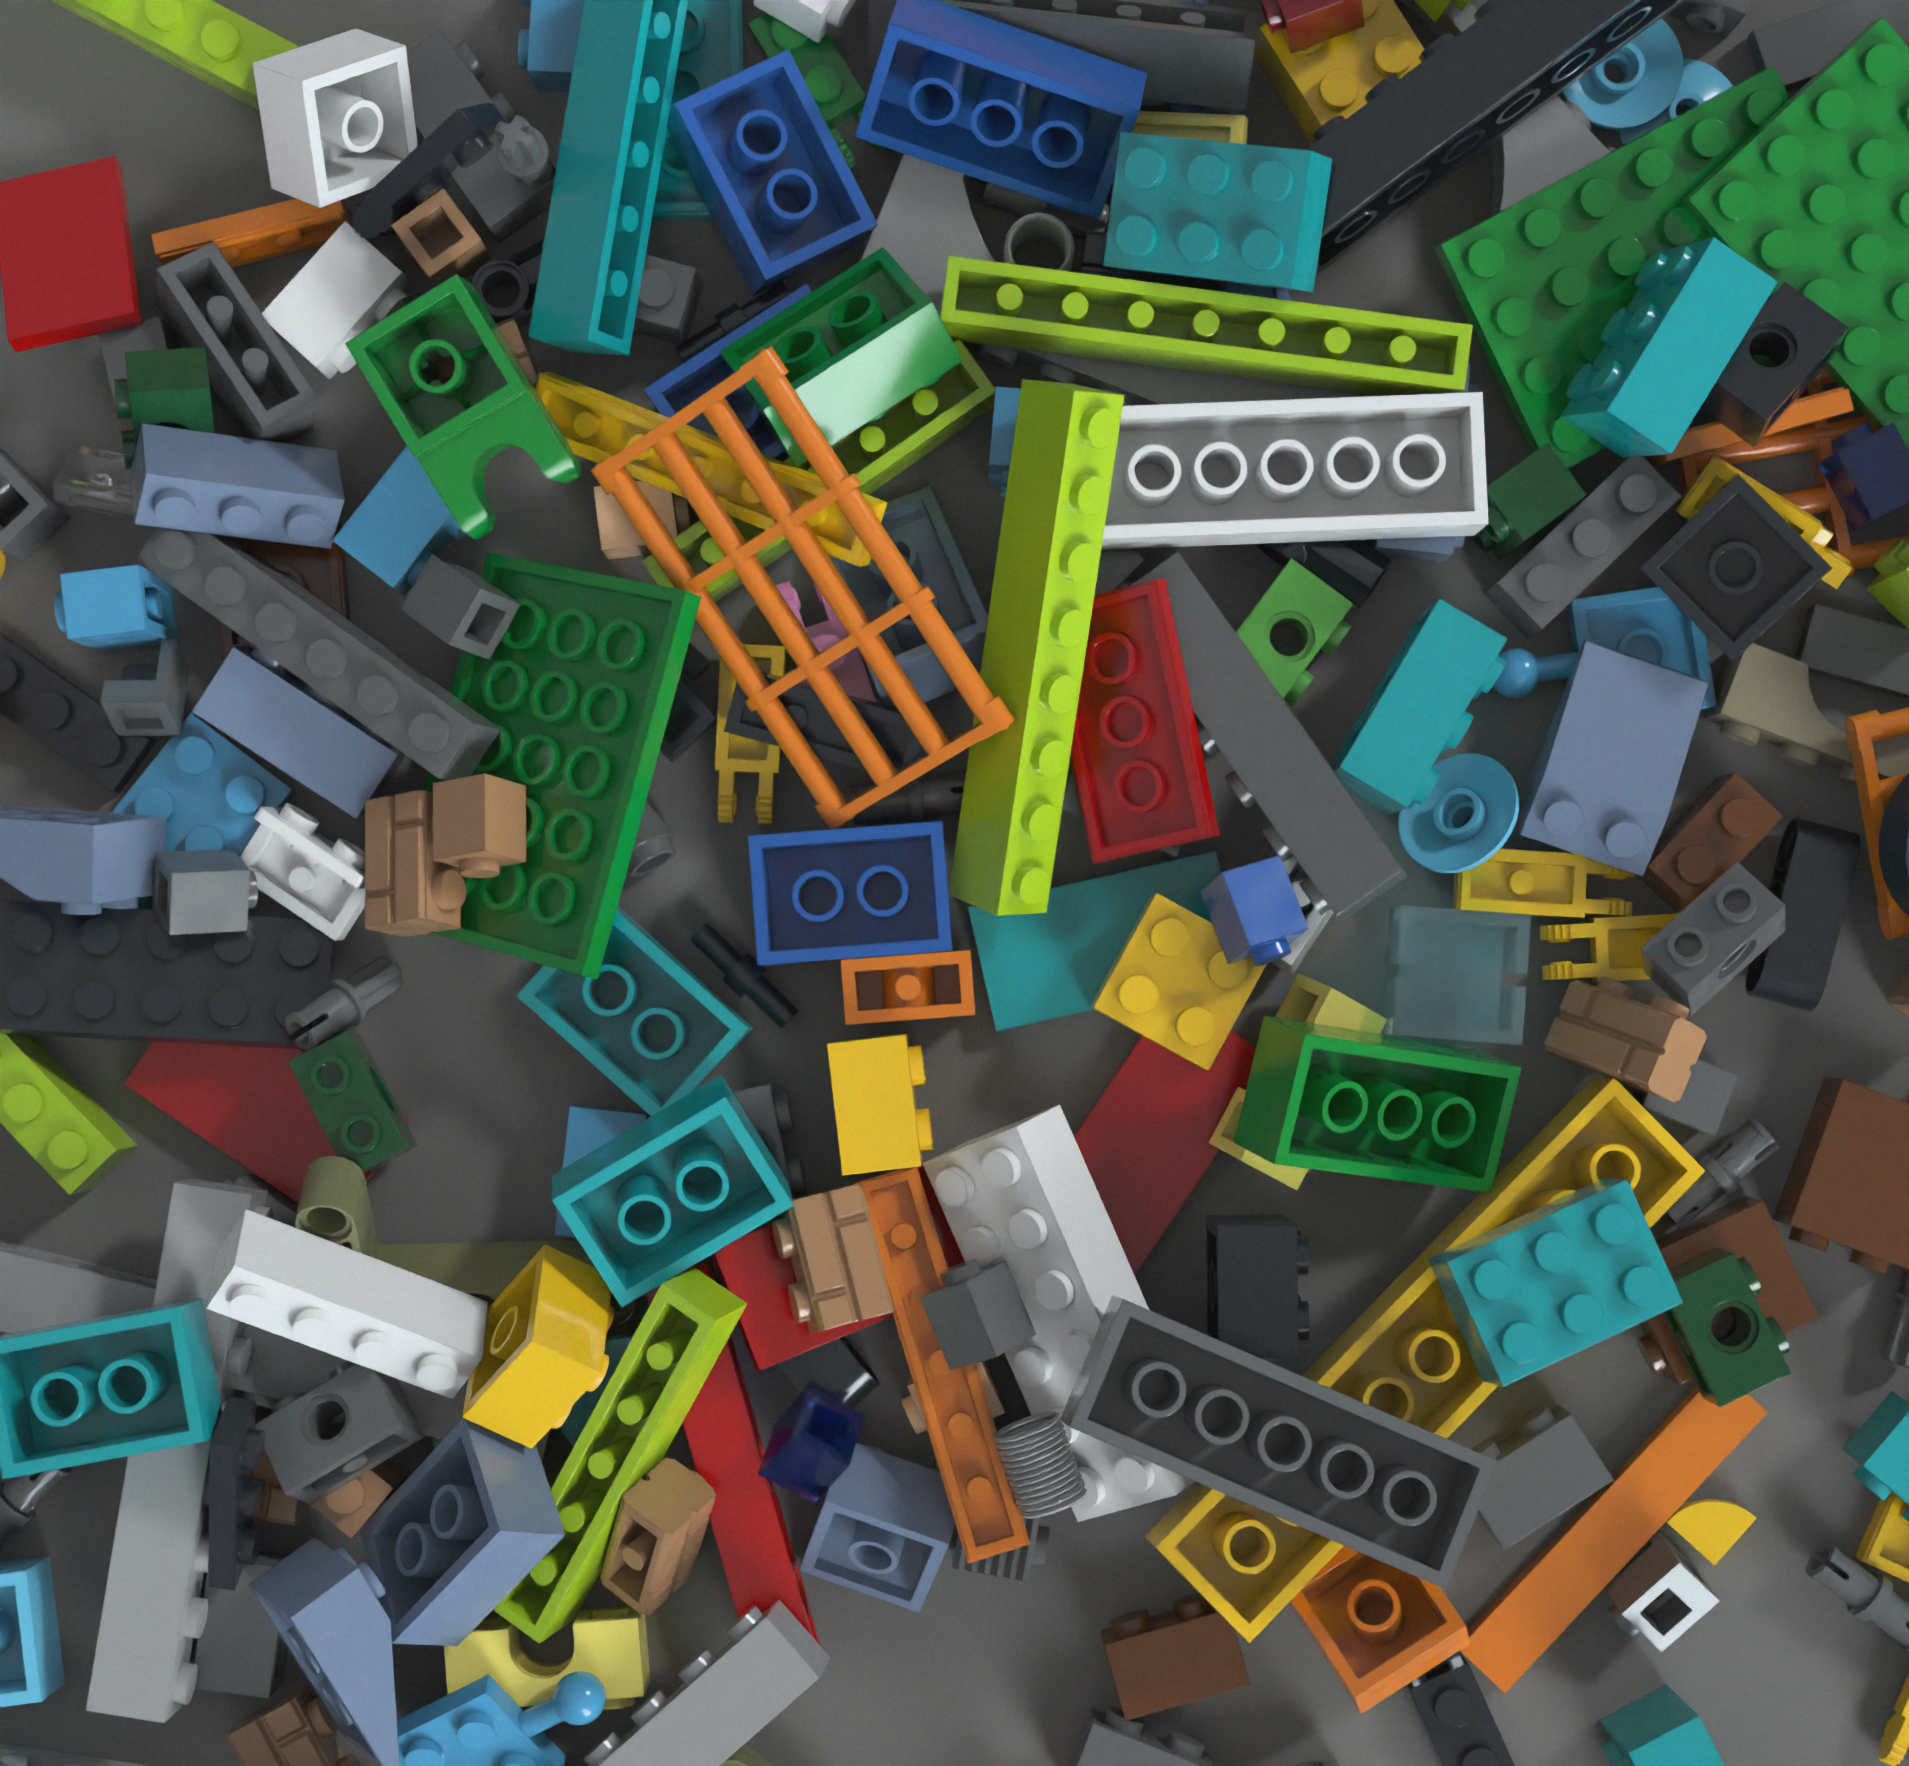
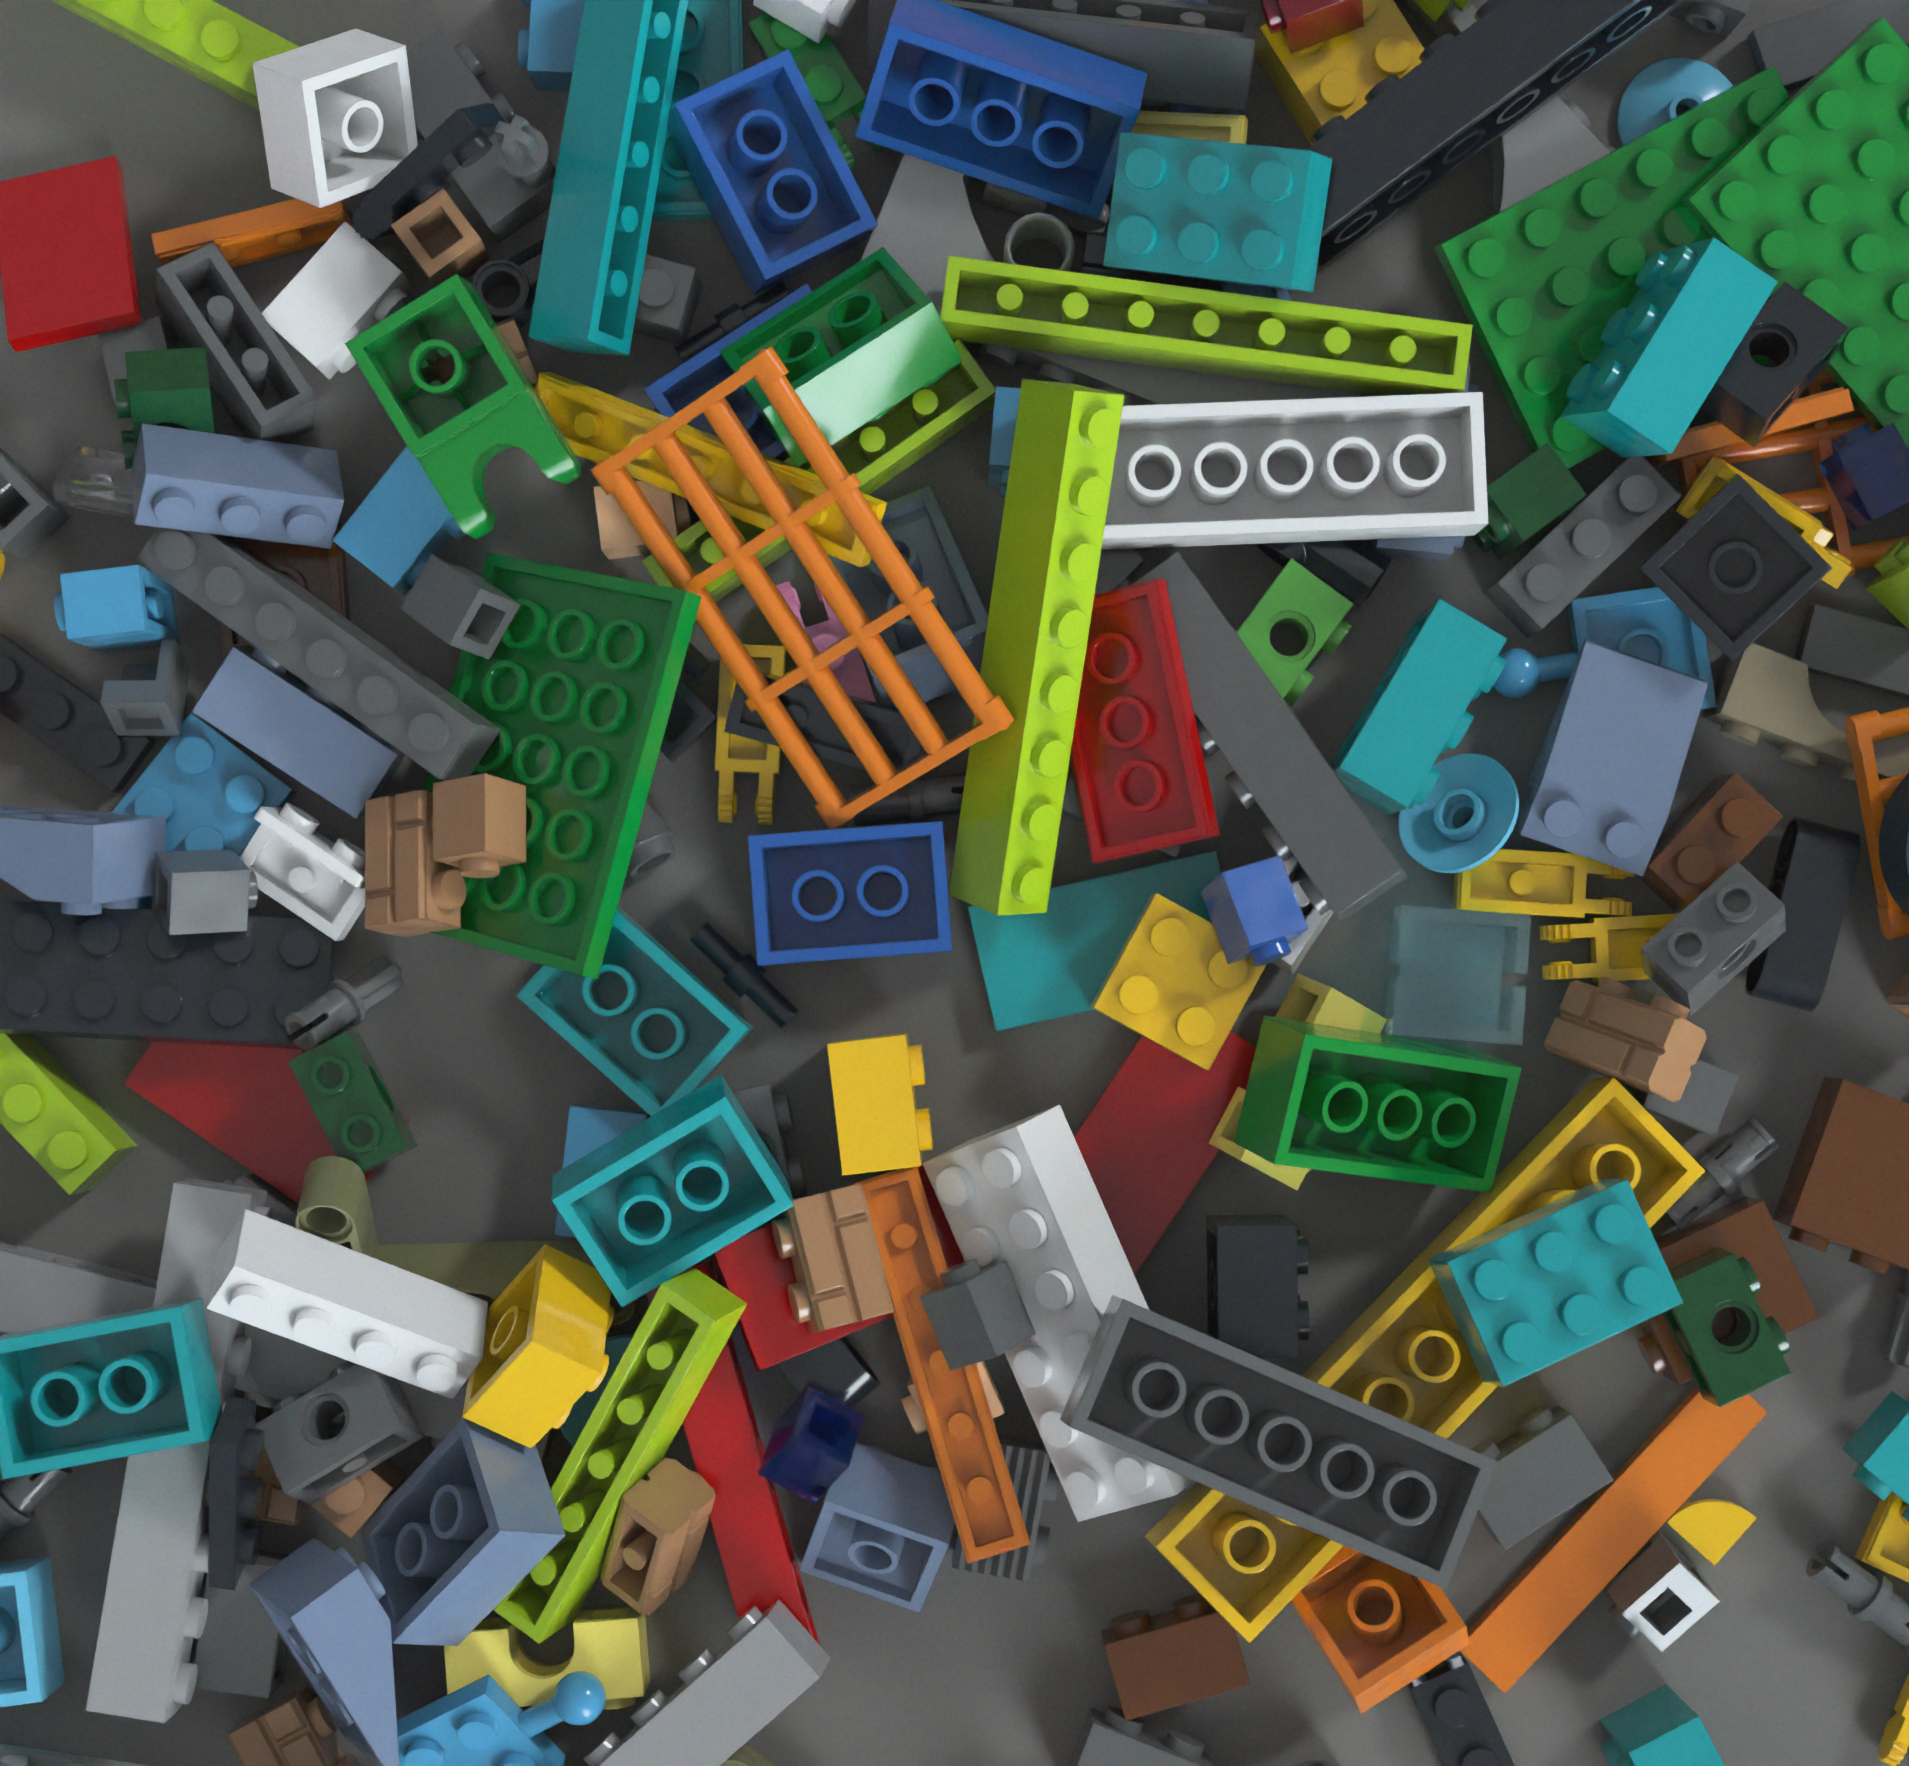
orange brick [841,950,975,1025] -> none
light grey piece [993,1412,1087,1519] -> none
medium azure dish [1561,18,1683,130] -> none

